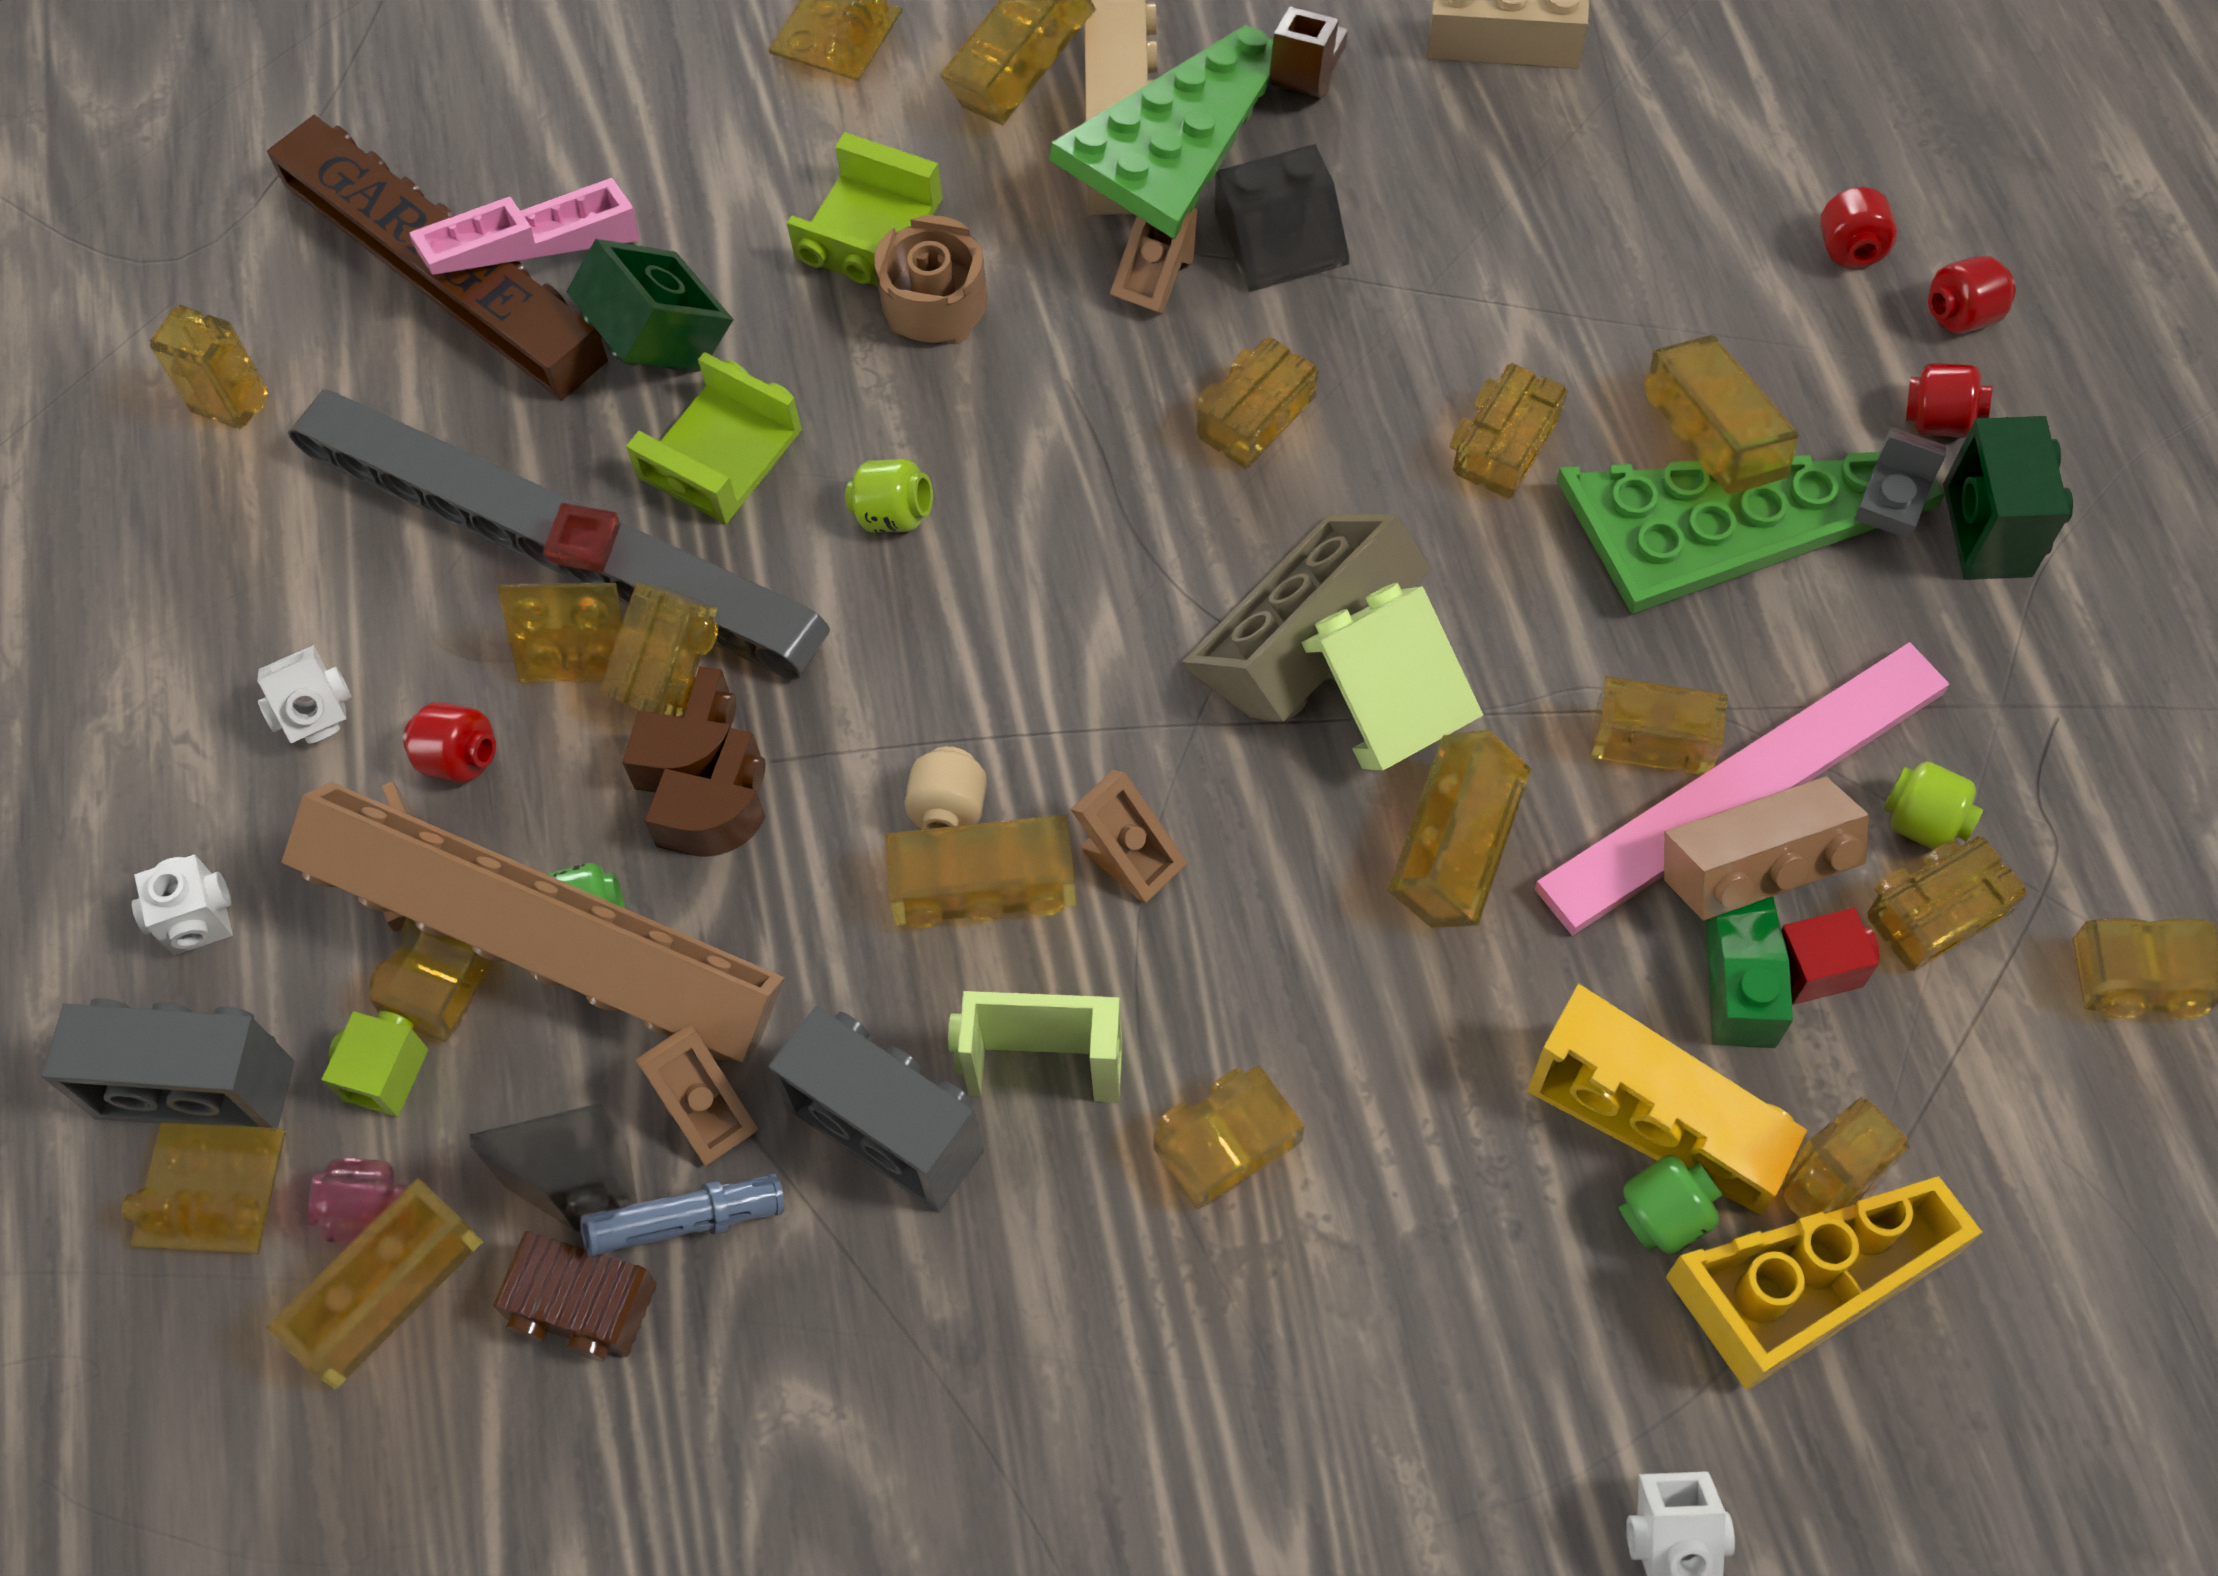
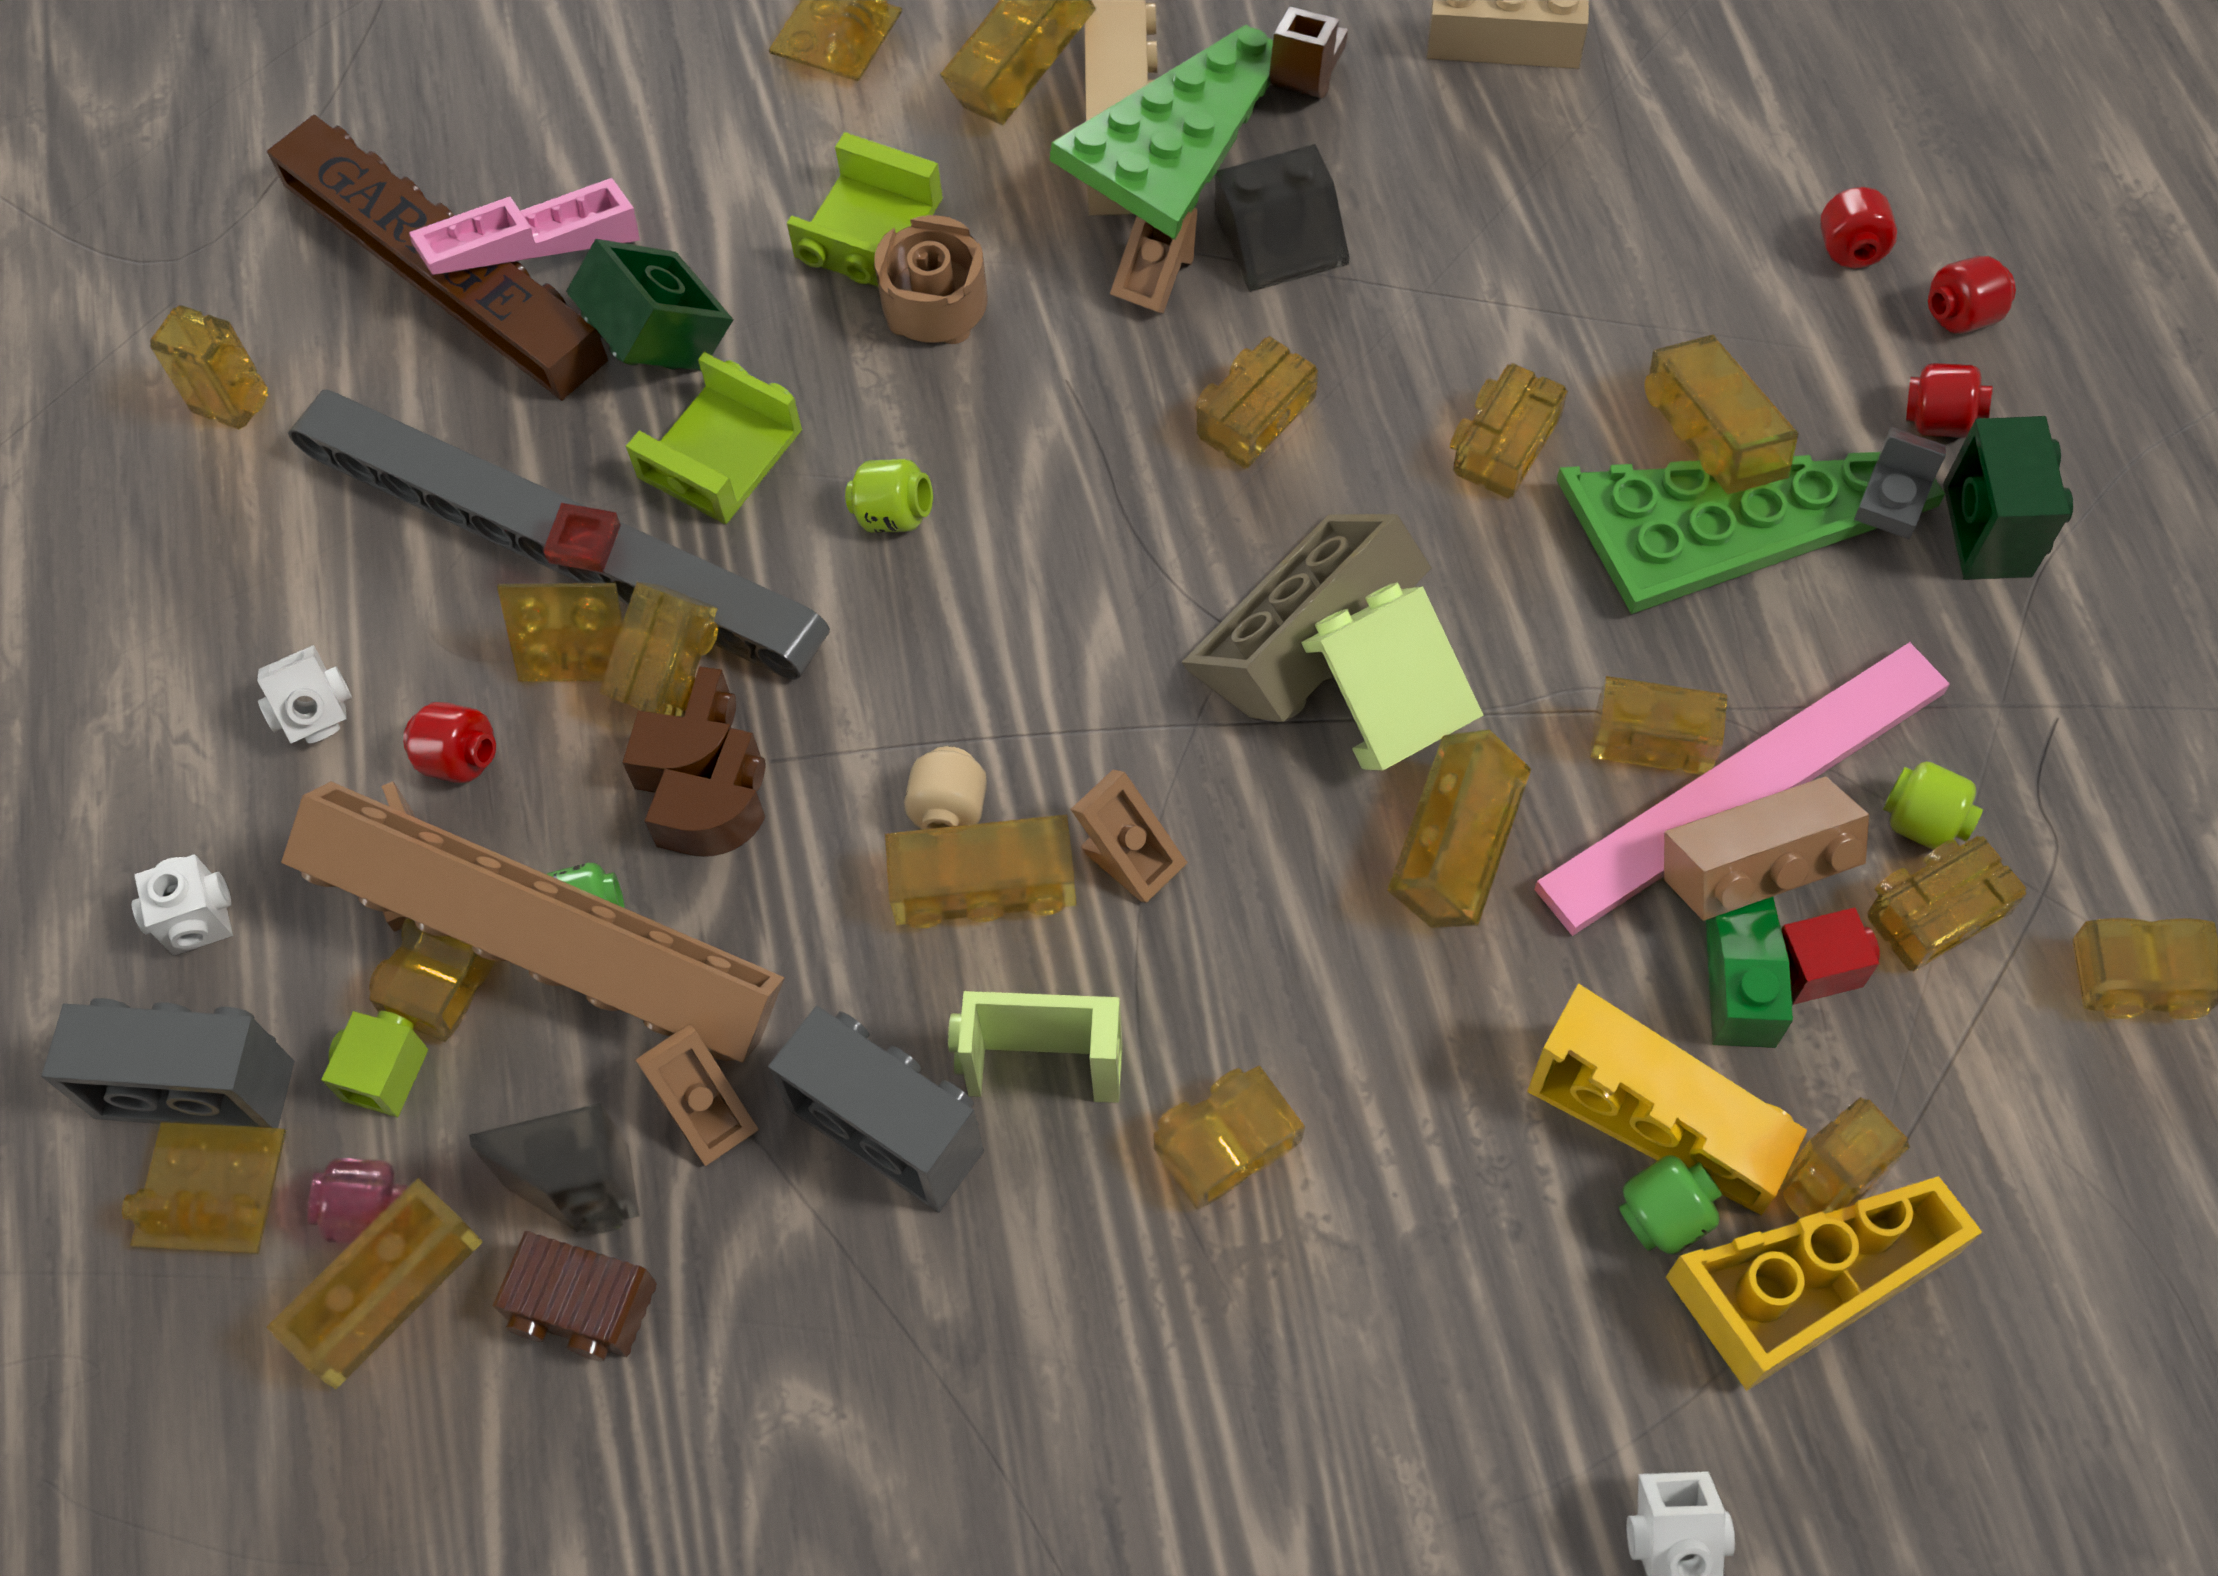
sand blue pin [580,1173,784,1257] -> none

